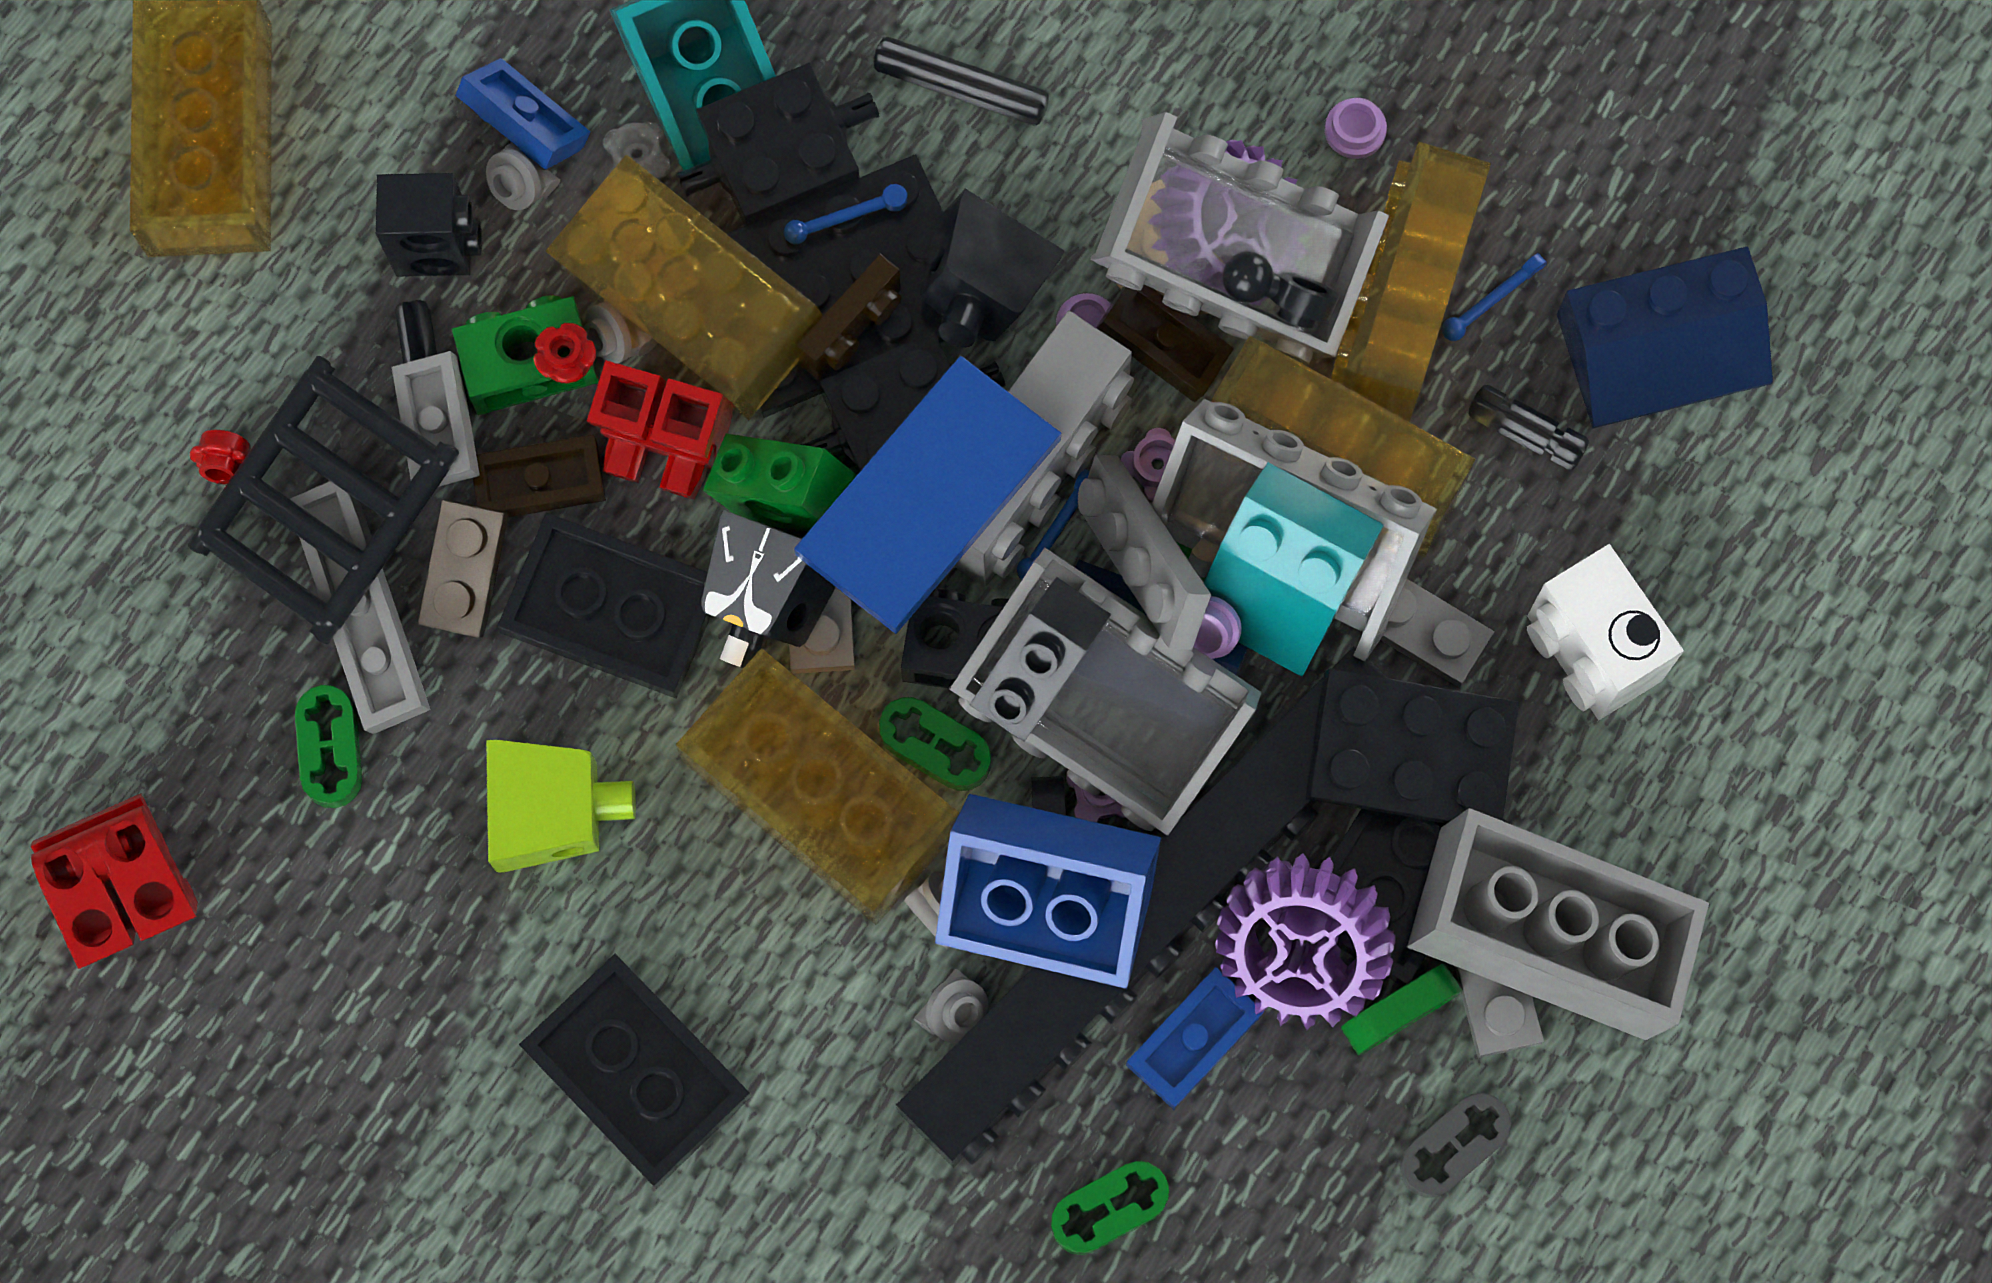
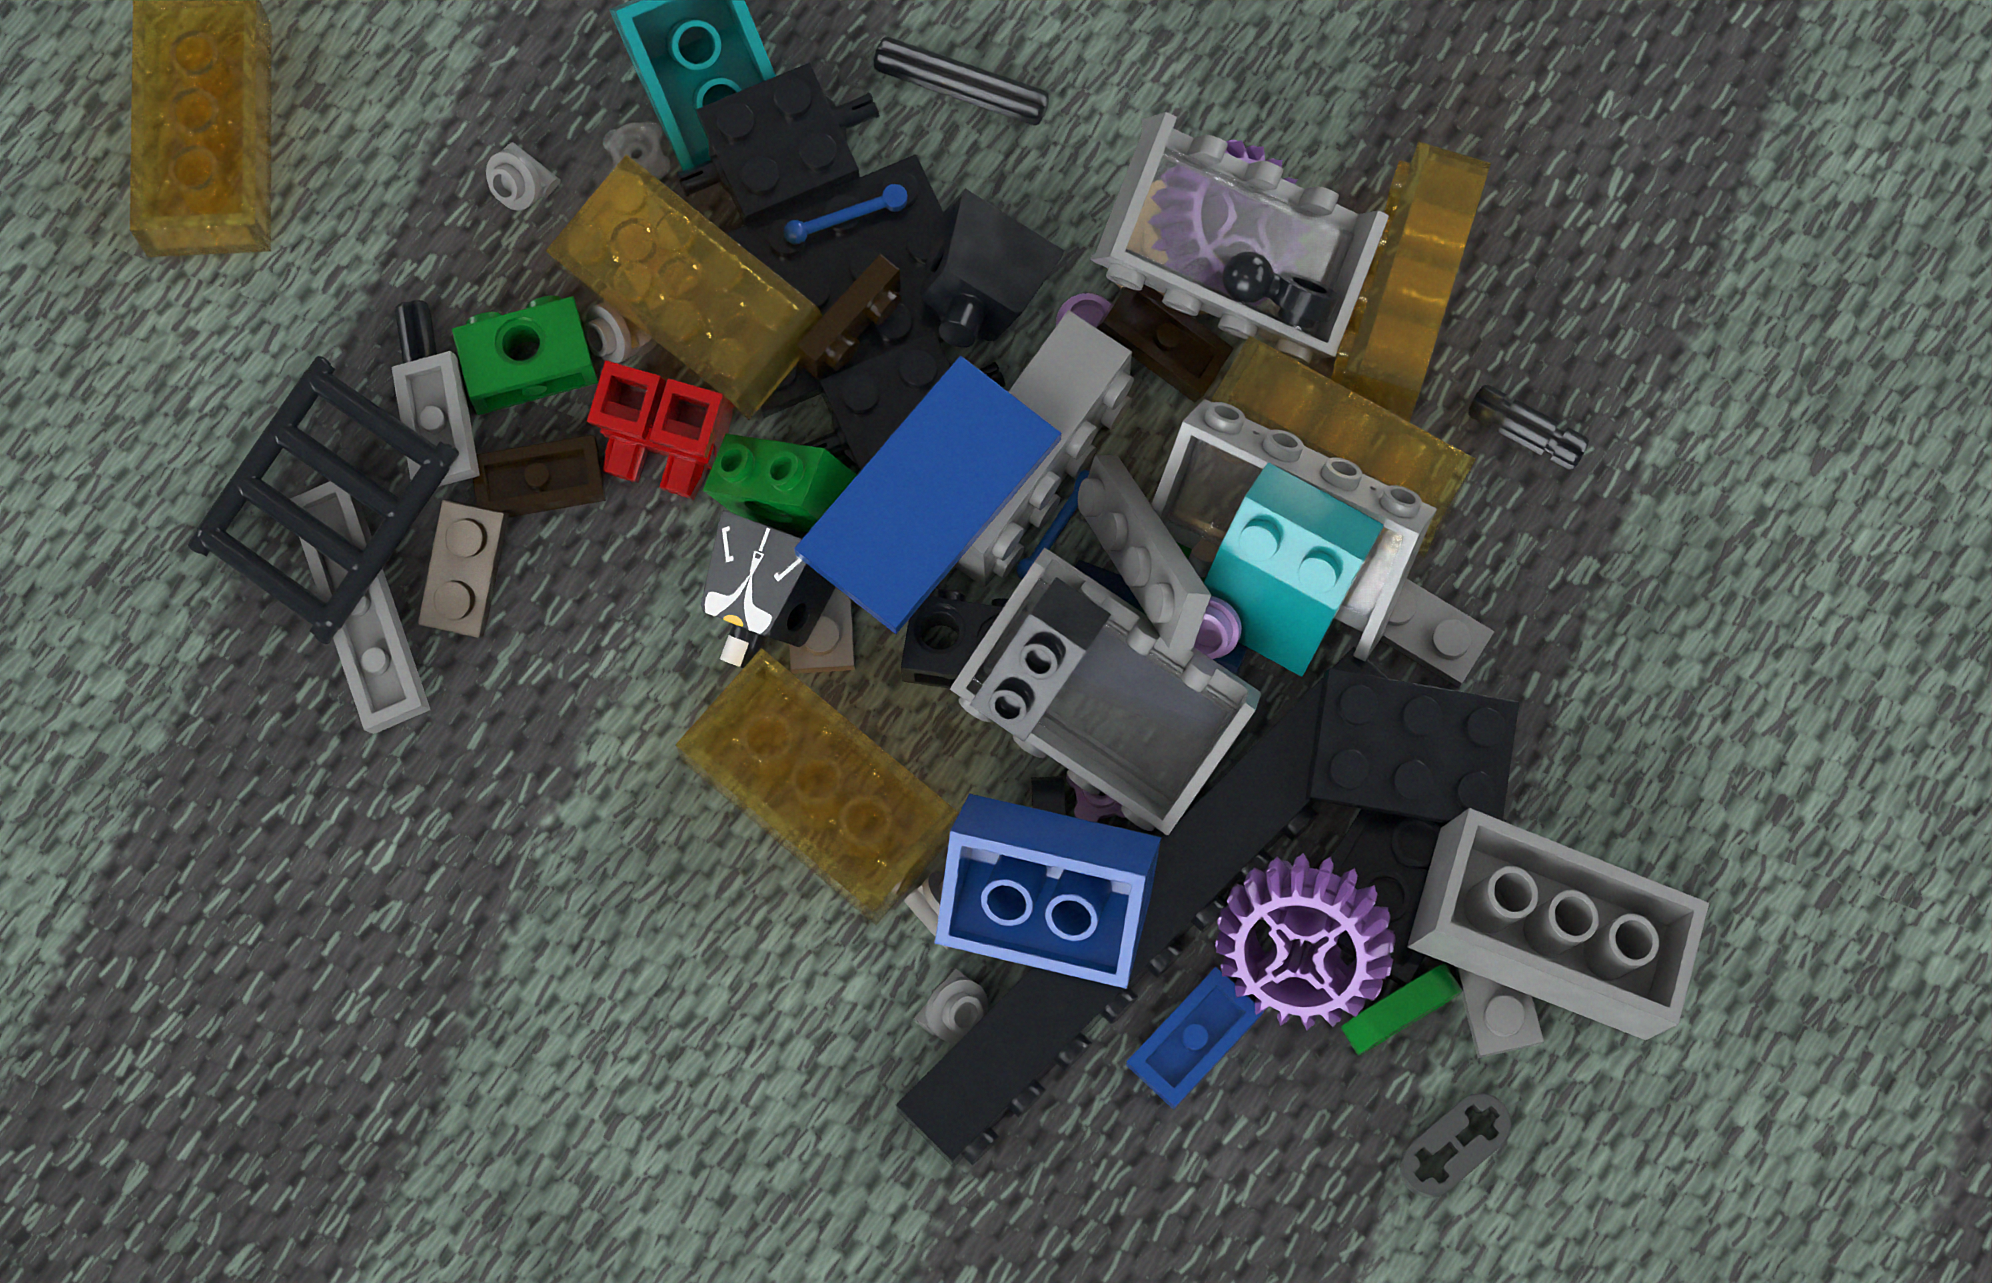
red hips [31,793,198,969] -> none
red plate [190,430,251,484] -> none
green beam [295,685,362,808] -> none
black brick [375,173,482,277] -> none
blue plate [455,58,590,170] -> none
lime torso [486,740,636,872] -> none
black plate [497,513,711,699] -> none
black plate [519,954,752,1189] -> none
red plate [533,323,596,383] -> none
green beam [879,697,991,791] -> none
green beam [1051,1161,1169,1255] -> none
lavender plate [1121,428,1195,501] -> none
lavender plate [1325,98,1387,159] -> none
blue hinge [1441,253,1547,341] -> none
white brick [1527,544,1684,720] -> none
dark blue slope [1557,246,1773,429] -> none

